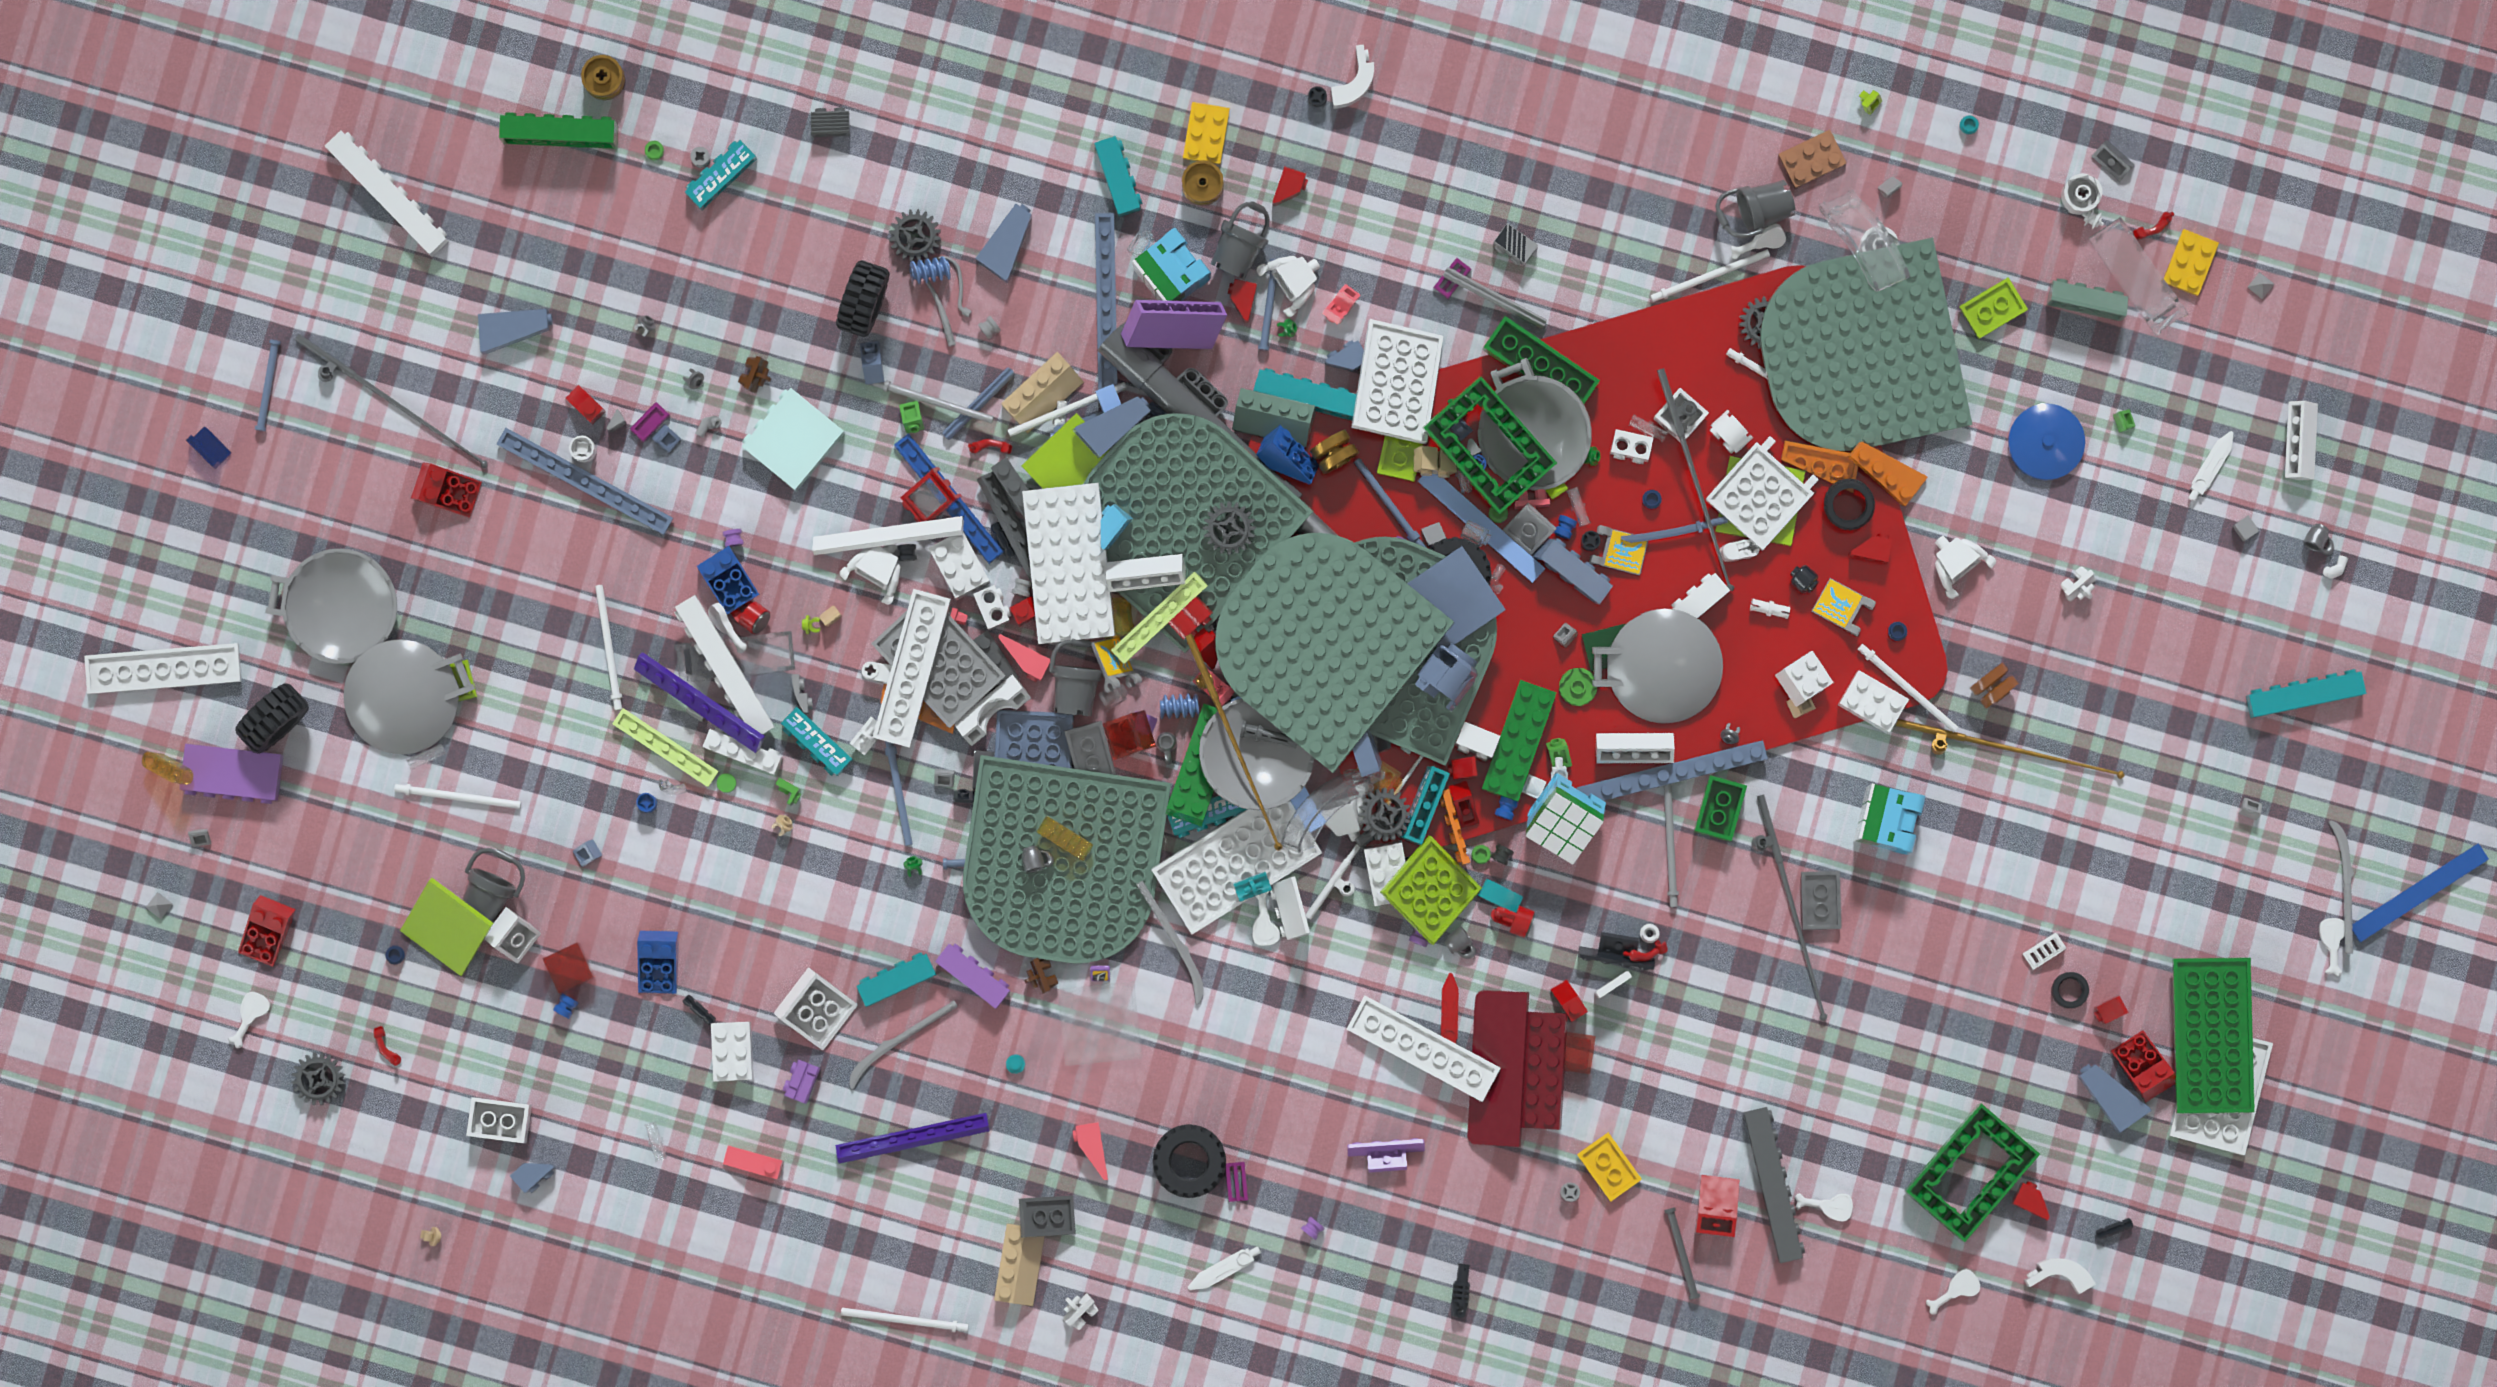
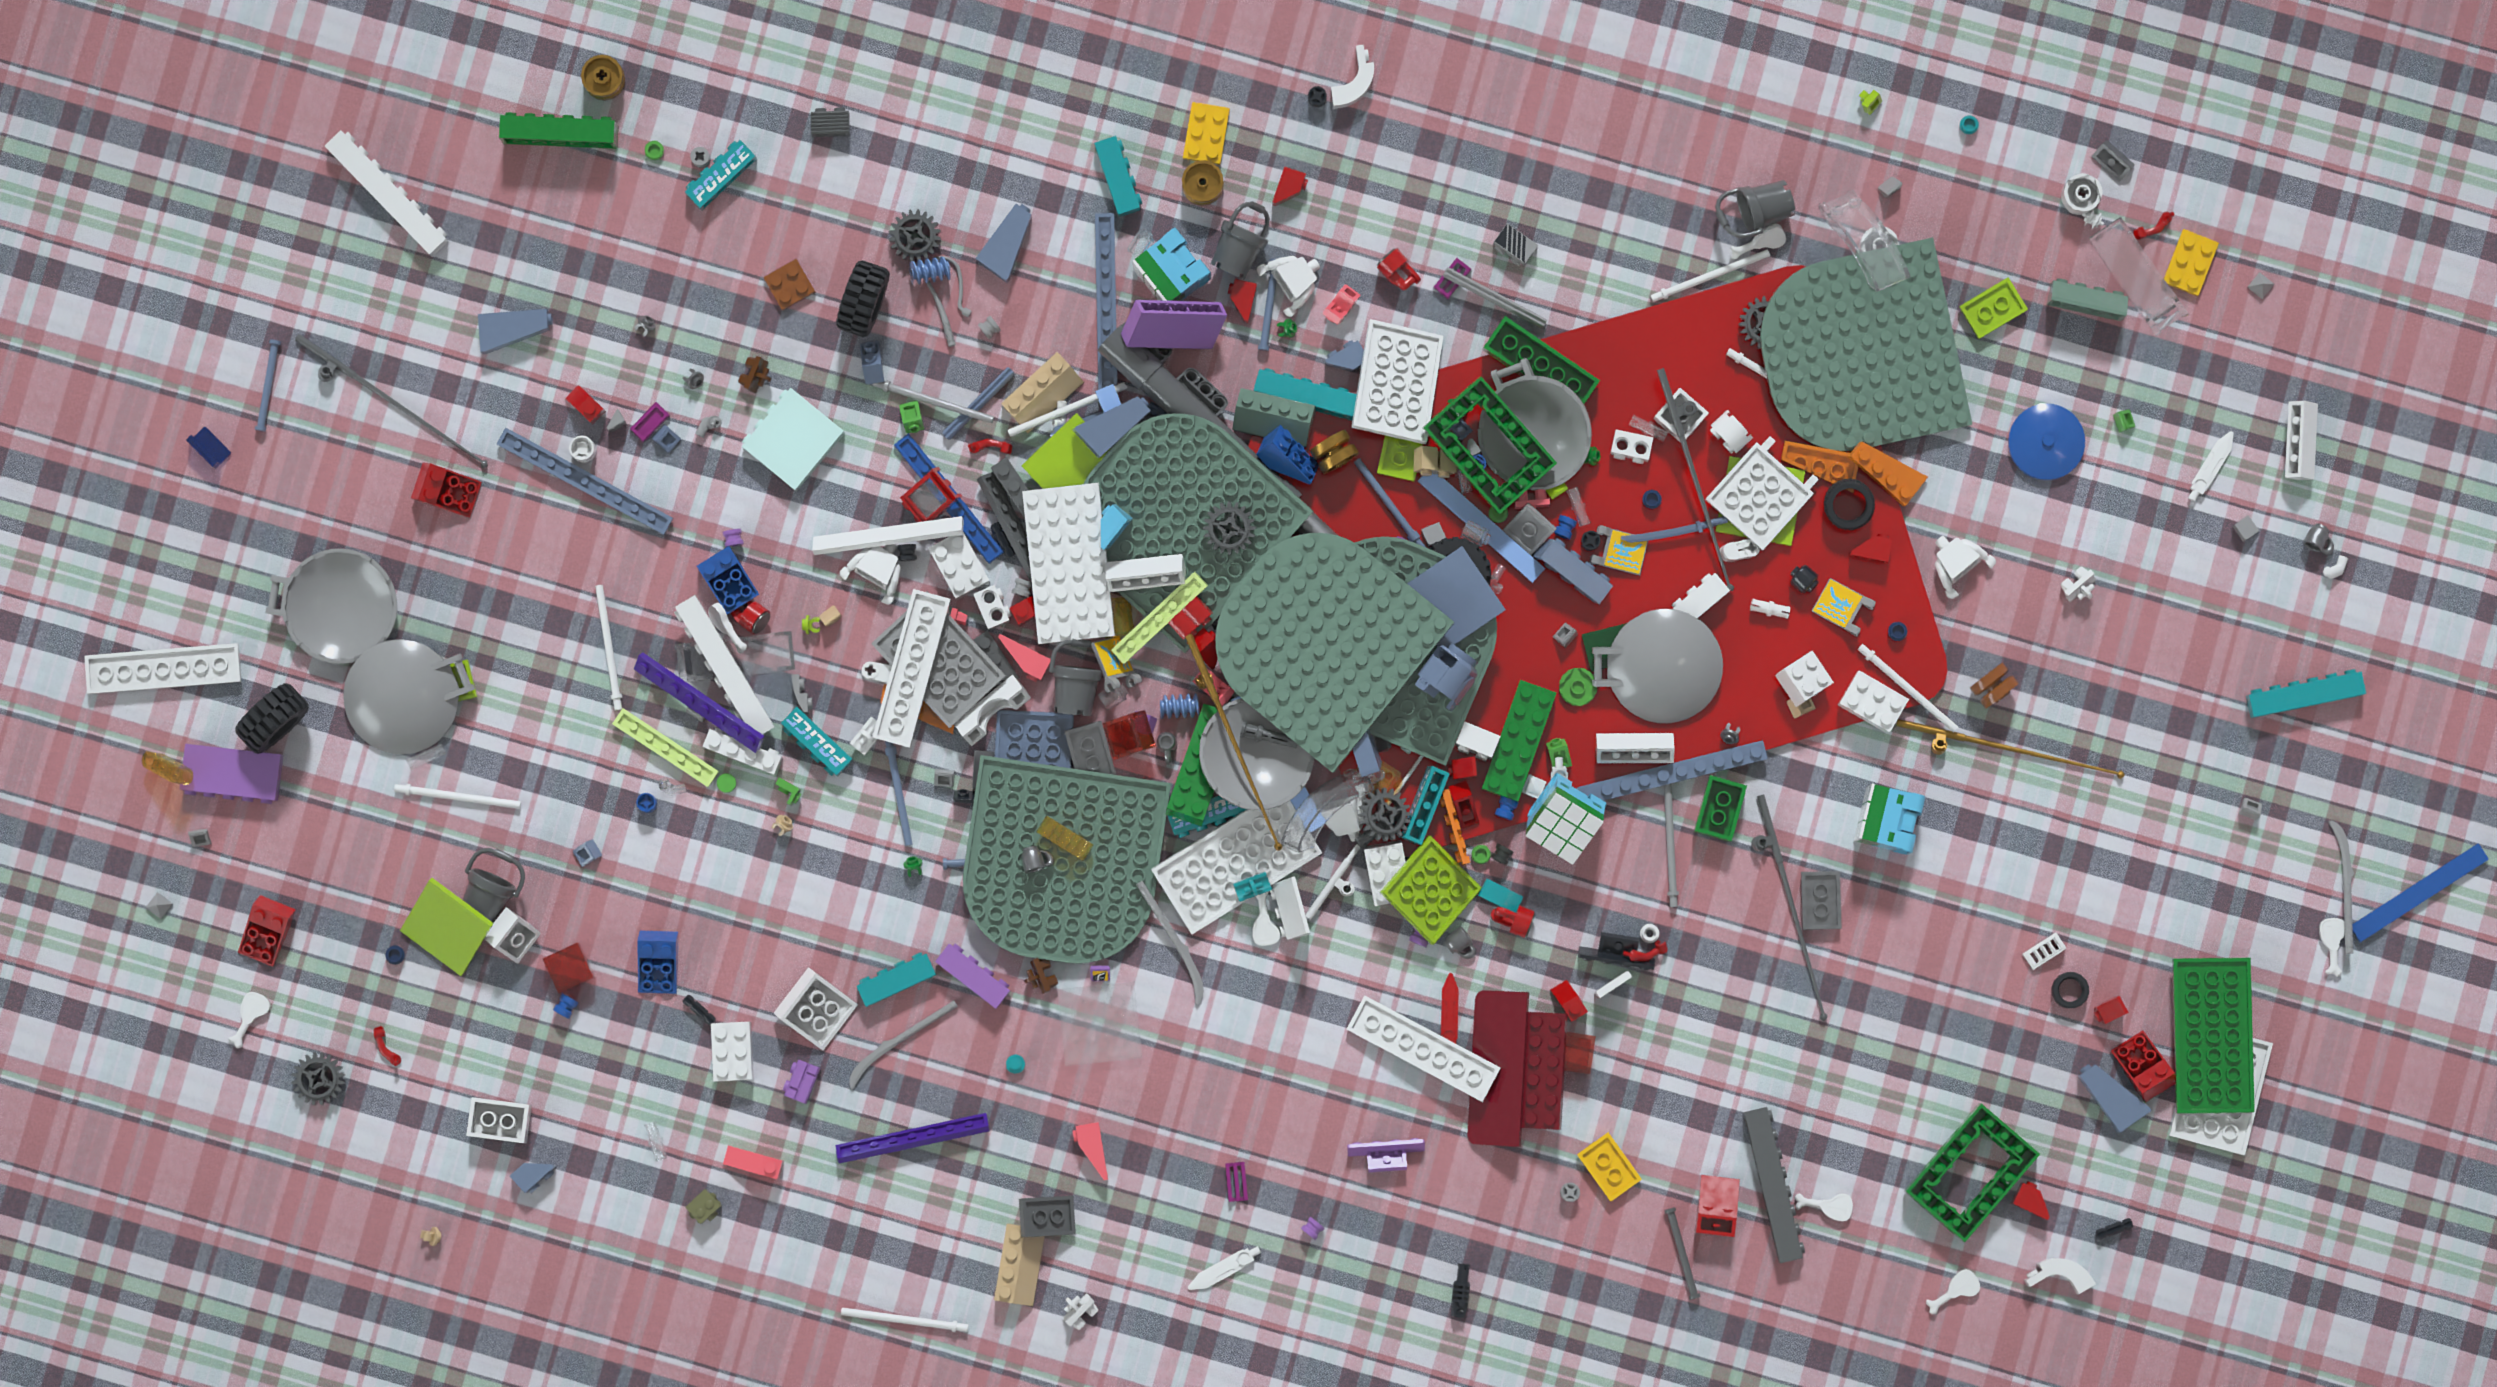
black tyre [1153,1124,1226,1198] -> none
nougat plate [1778,130,1847,189] -> none
none -> olive head [685,1189,722,1224]
none -> dark orange plate [763,259,815,311]
none -> red piece [1377,248,1421,290]

